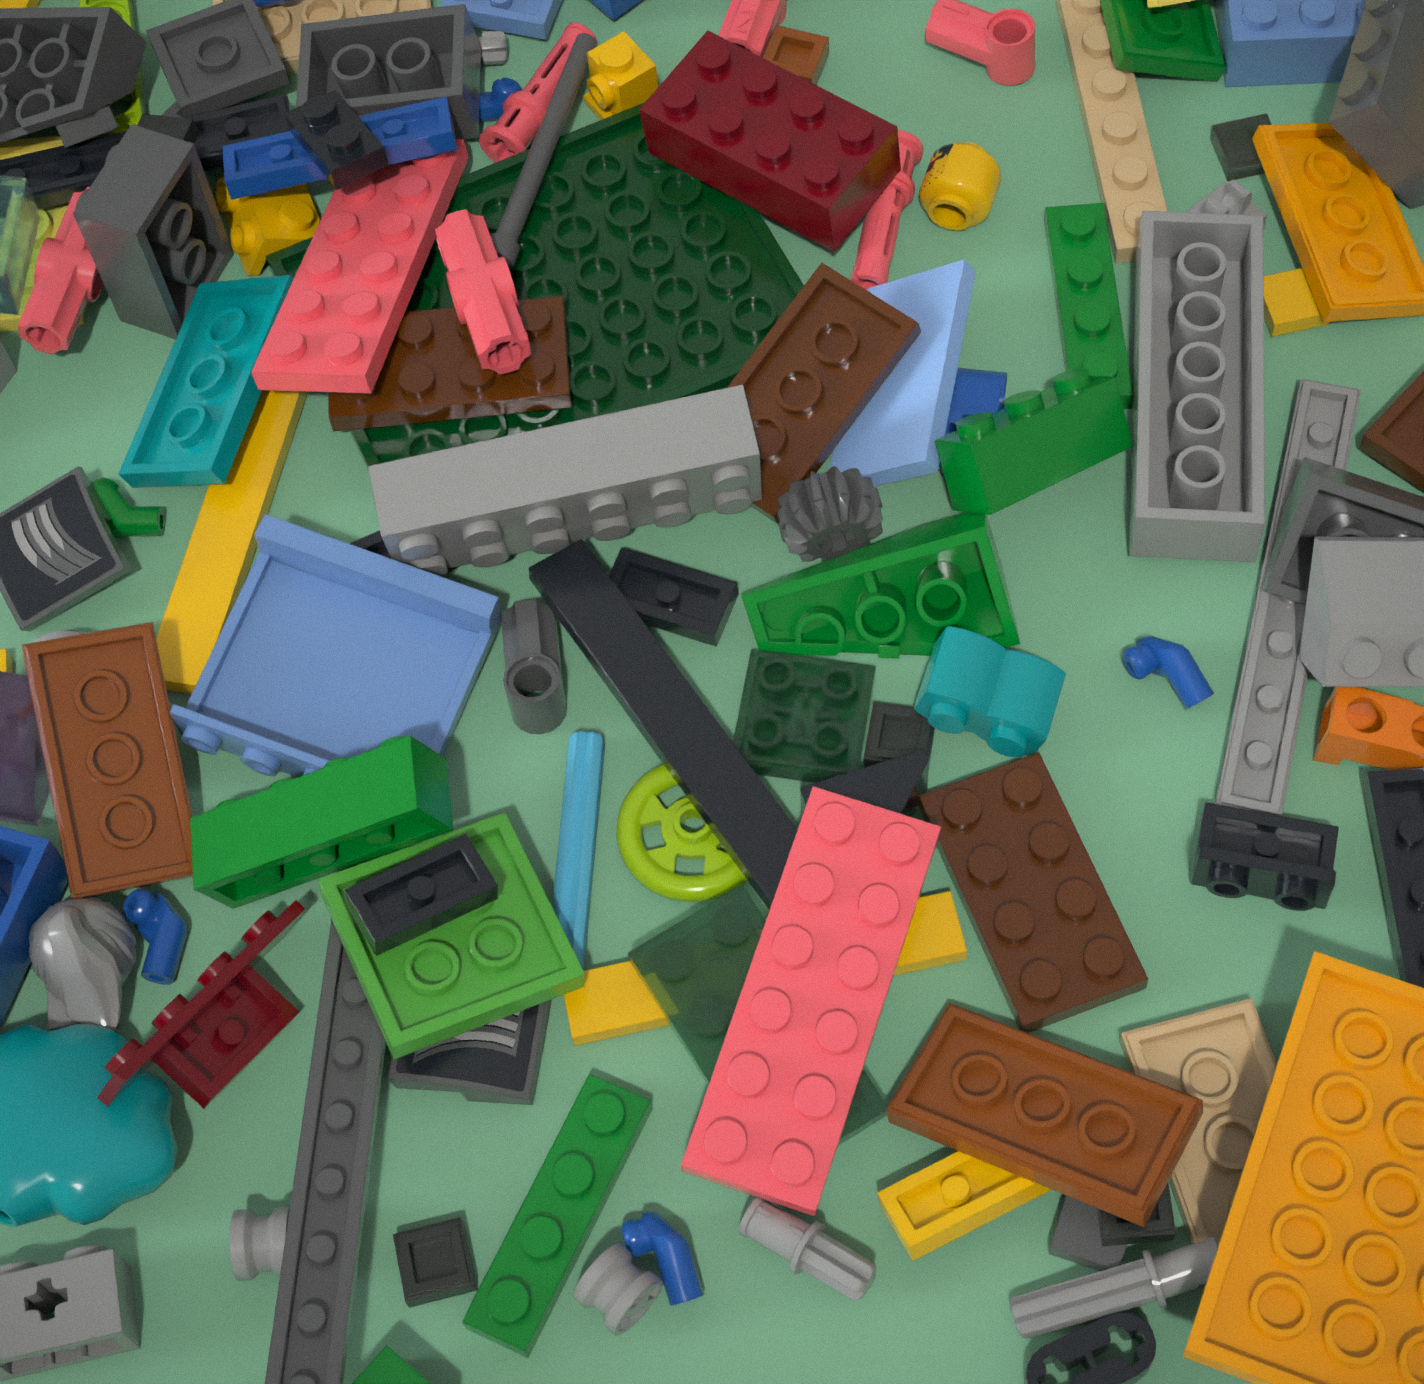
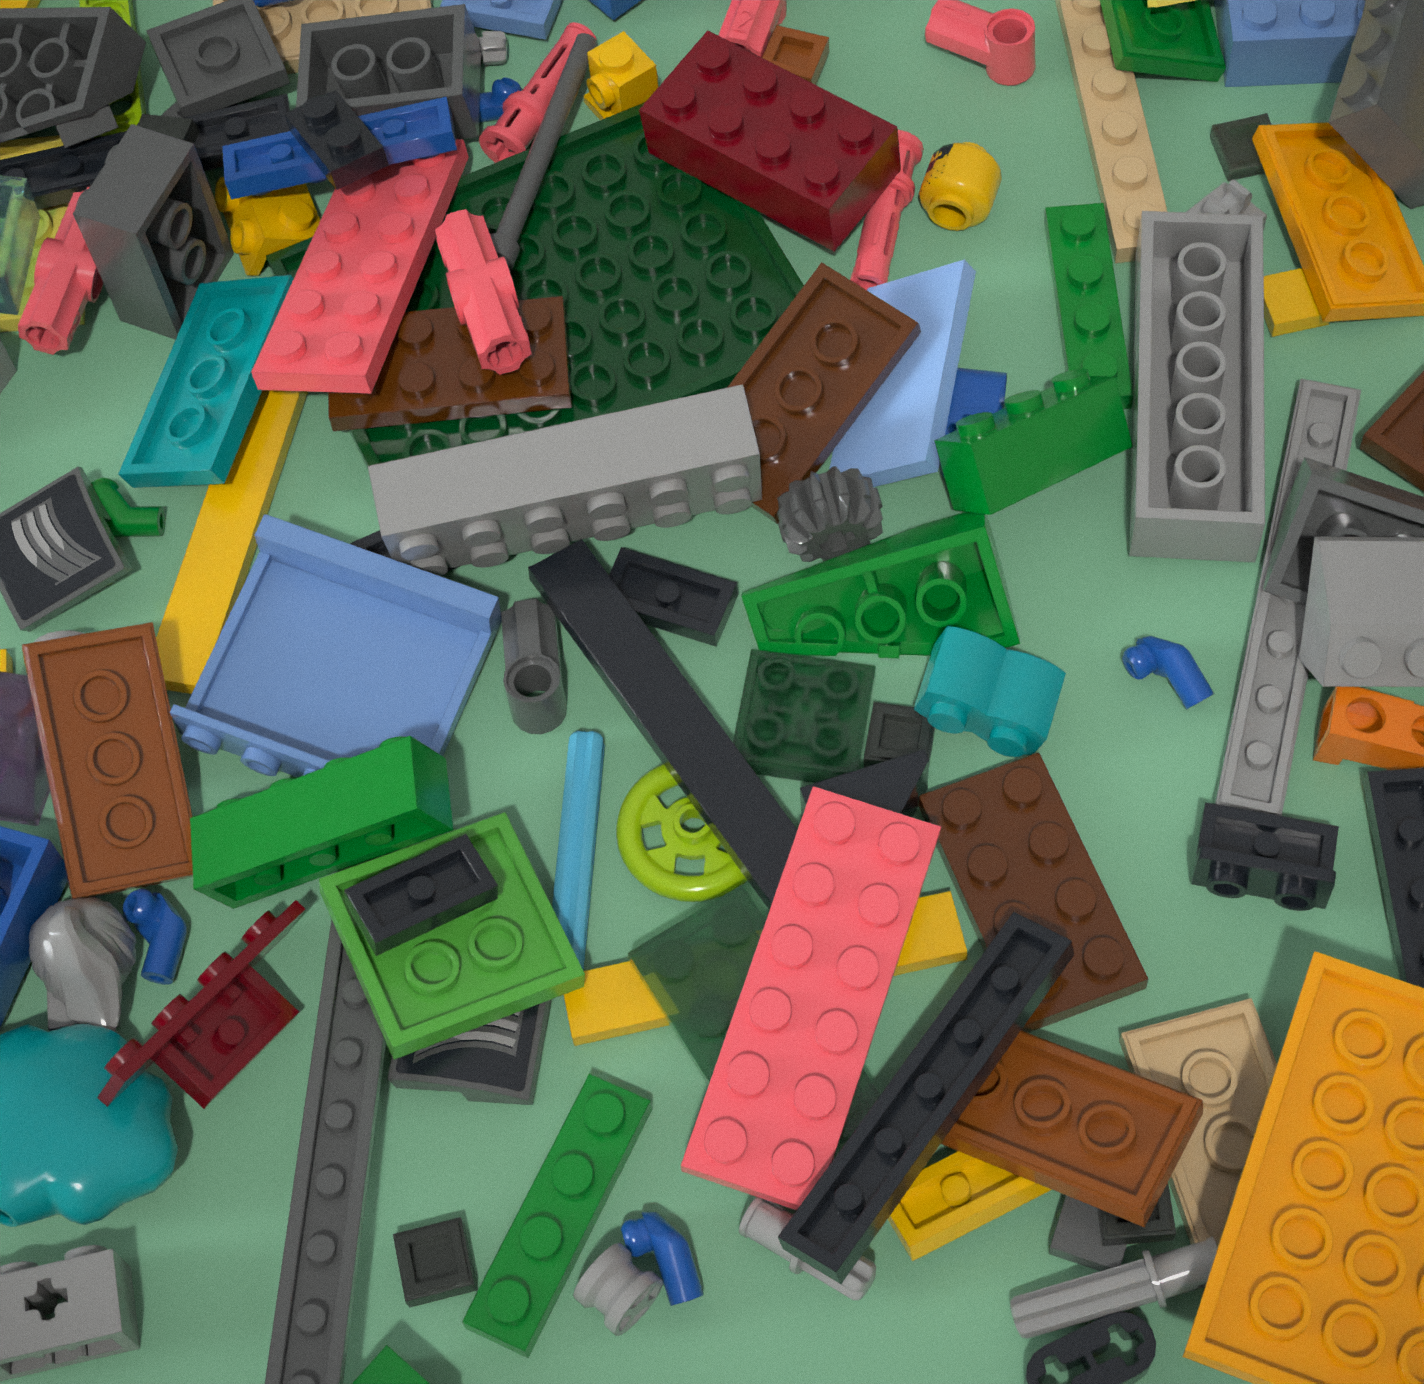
light grey wheel [230,1206,290,1281] -> none
none -> black plate [778,912,1074,1284]

